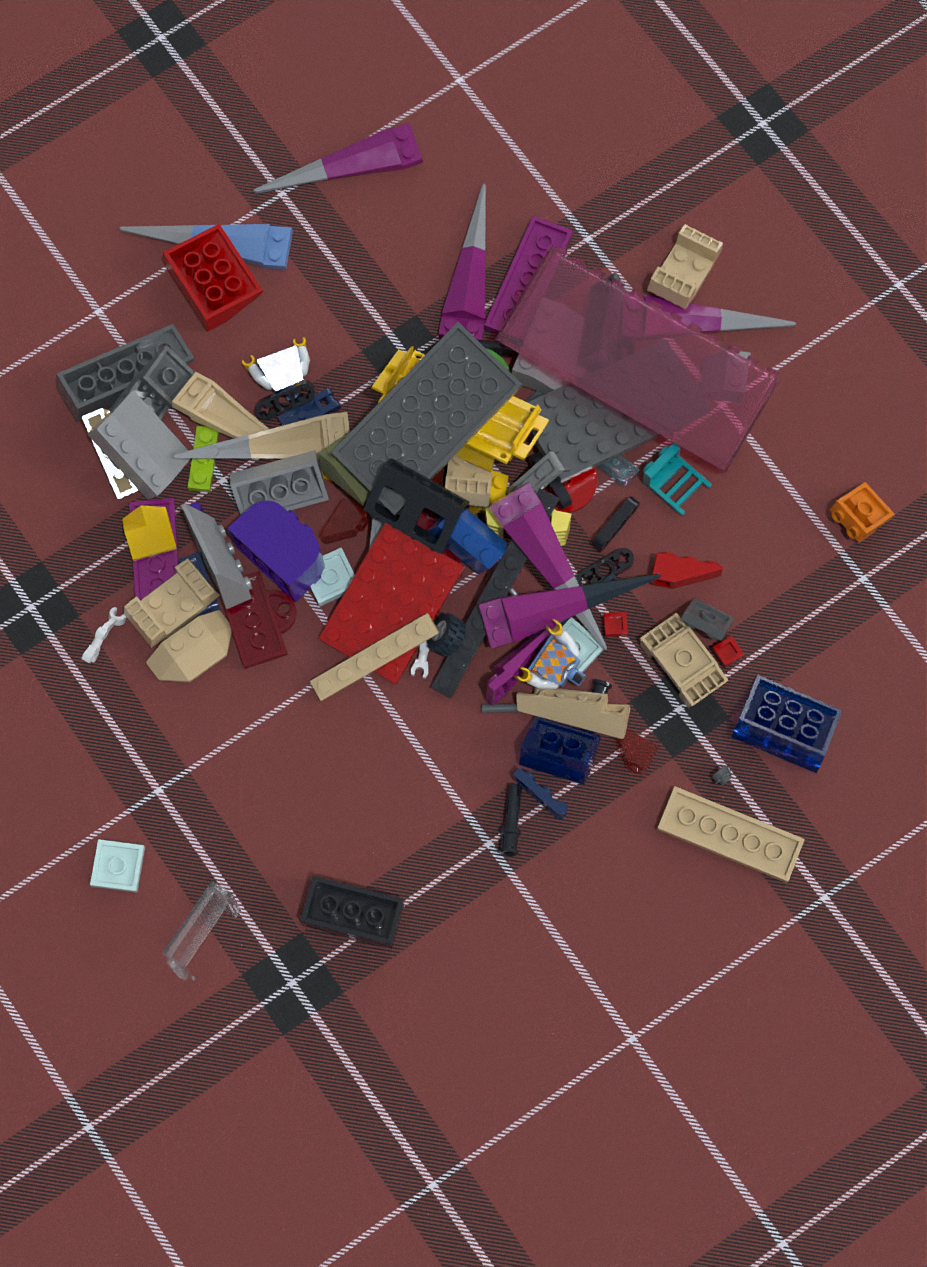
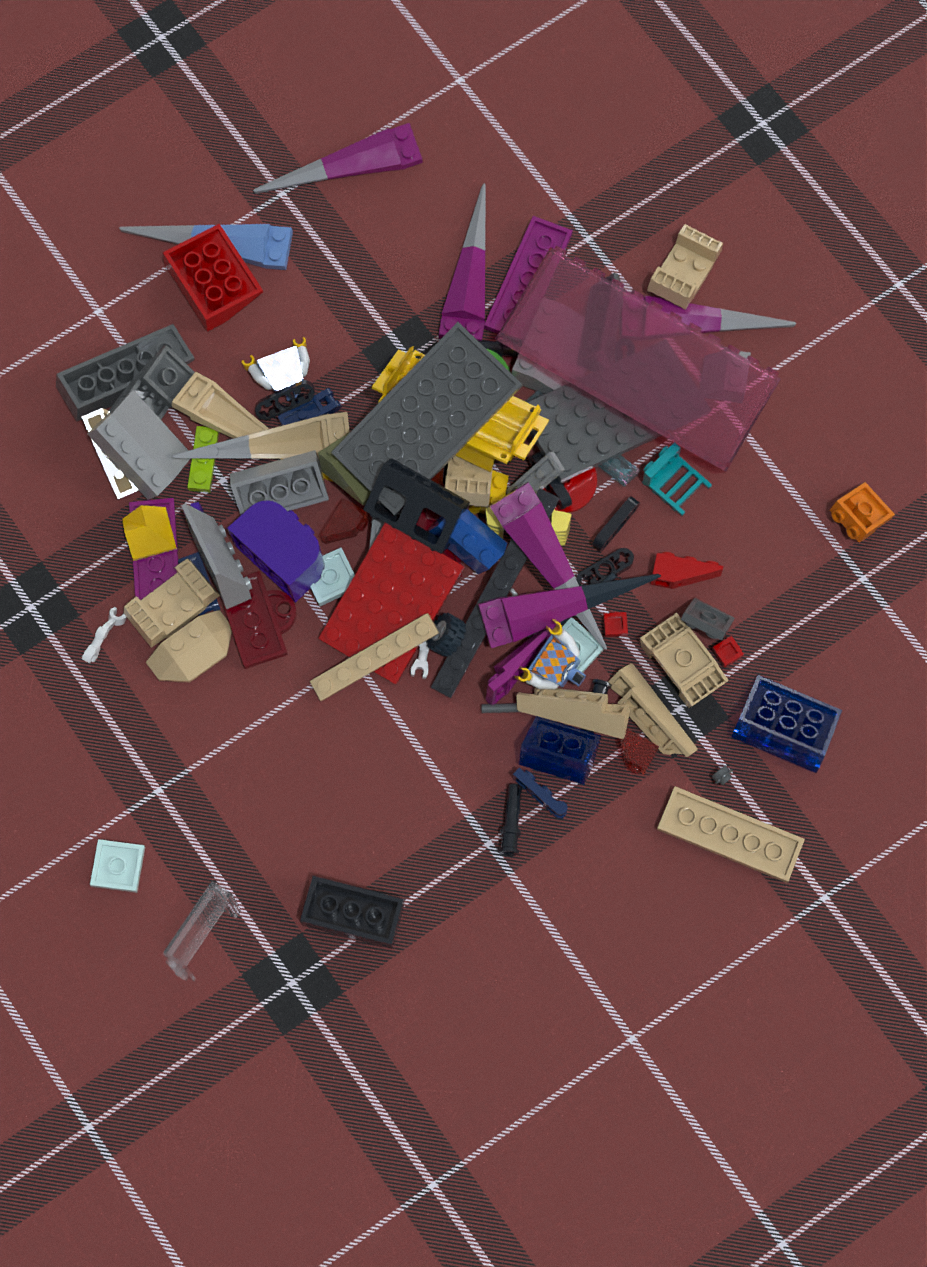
none -> tan wedge [609,663,697,757]

